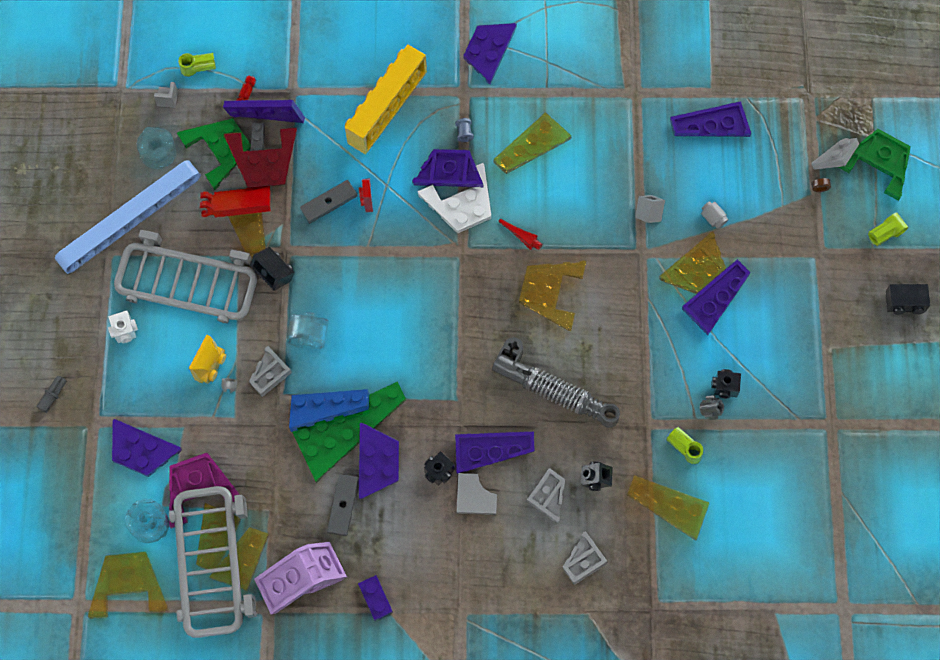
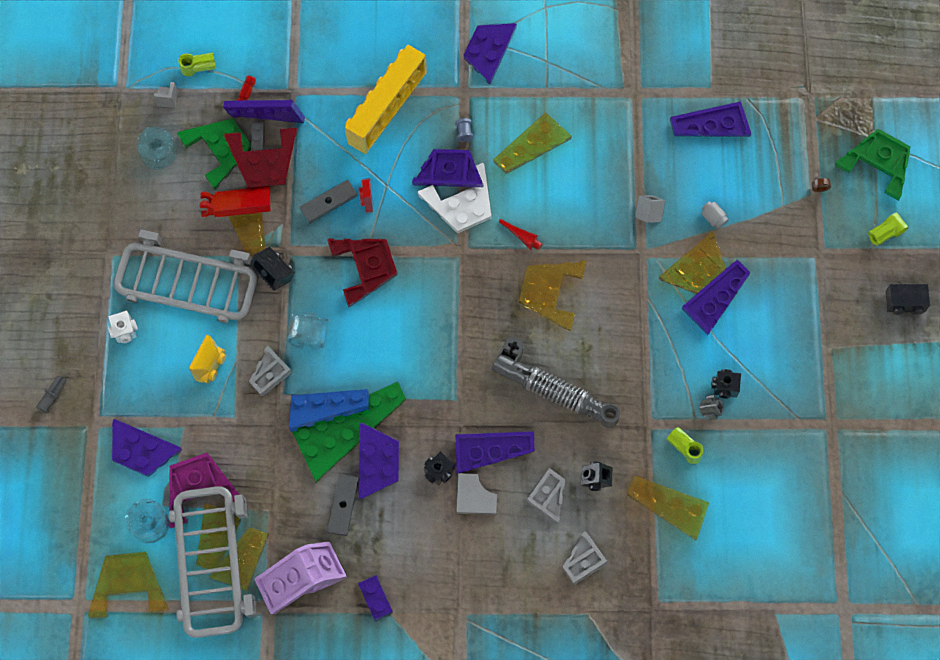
light blue beam [55,160,201,274] -> none
light grey hinge [221,378,237,393] -> none
light grey wing [811,138,859,170] -> none
none -> dark red wing [327,238,398,307]

